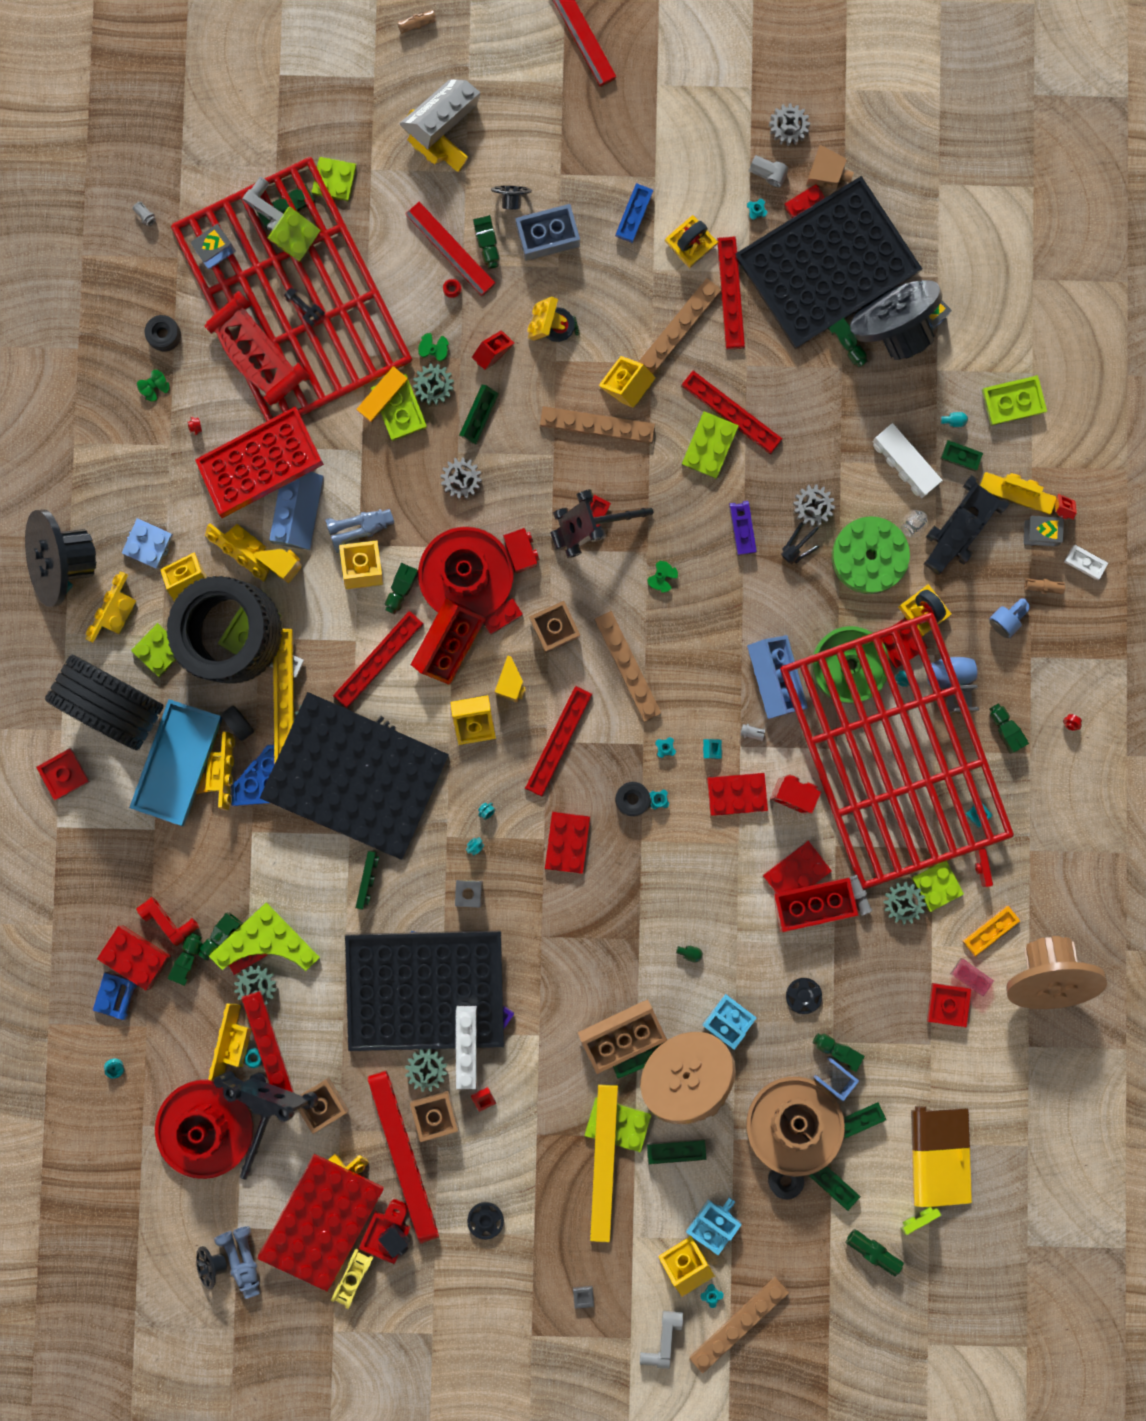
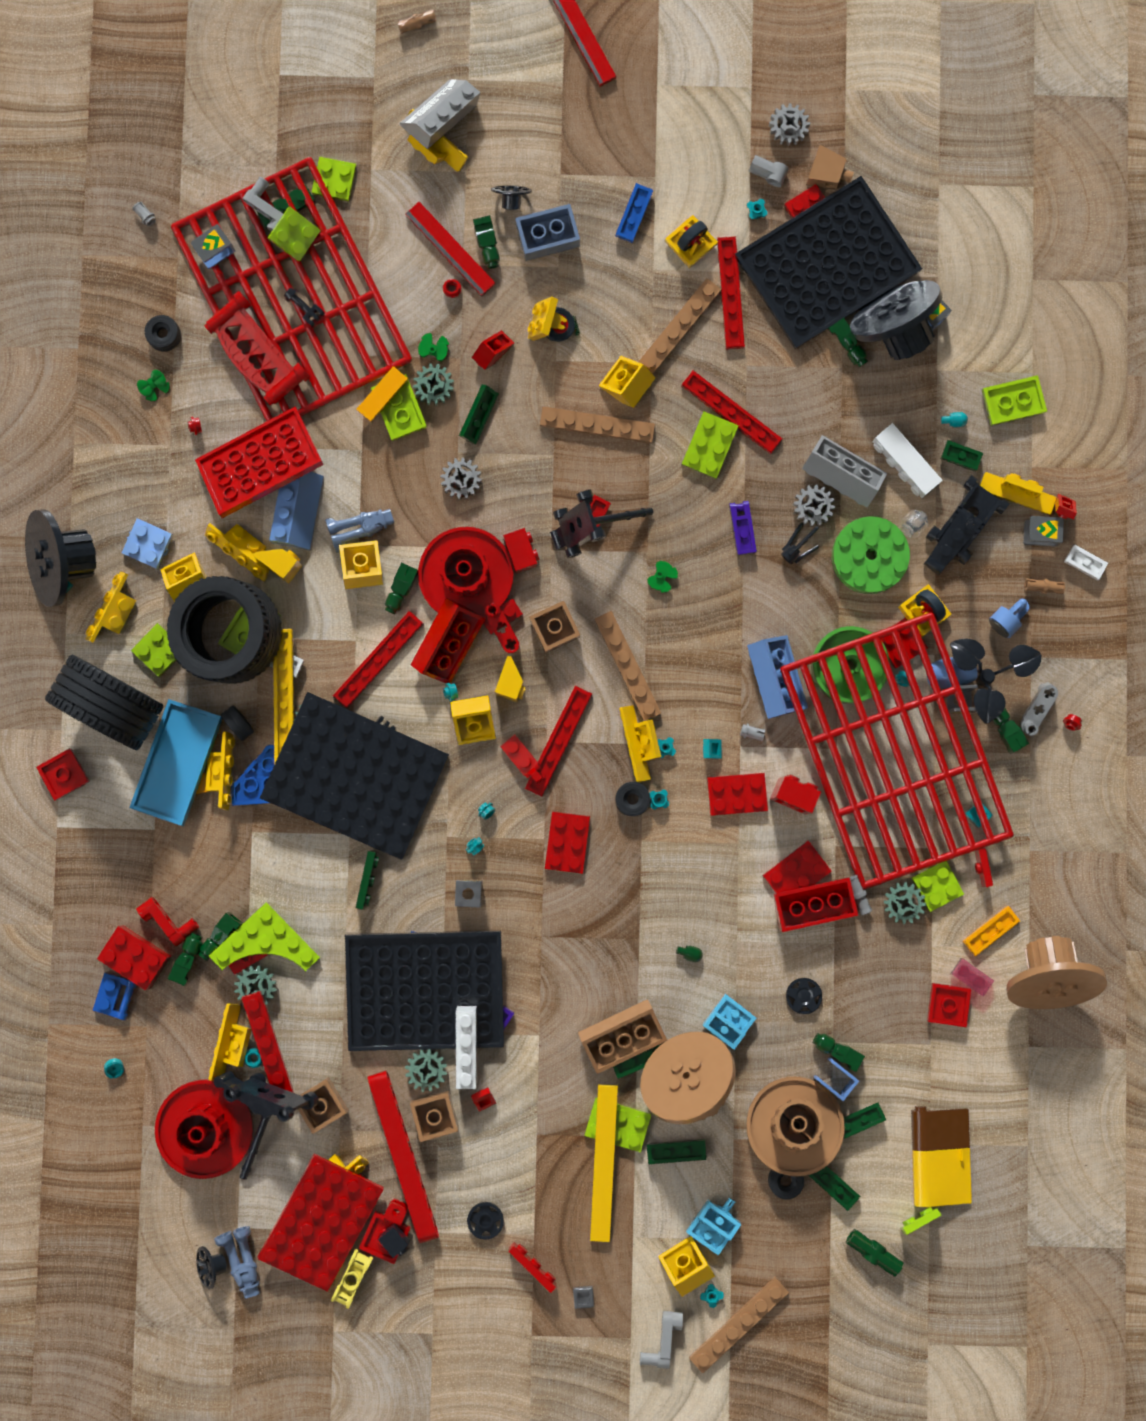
none -> teal plate [443,683,458,702]
none -> red beam [485,603,519,654]
none -> red hinge [500,734,544,784]
none -> red plate [508,1242,556,1293]
none -> yellow bracket [619,705,661,782]
none -> light grey slope [802,435,887,507]
none -> black plant [950,639,1042,724]
none -> light grey beam [1020,682,1058,736]

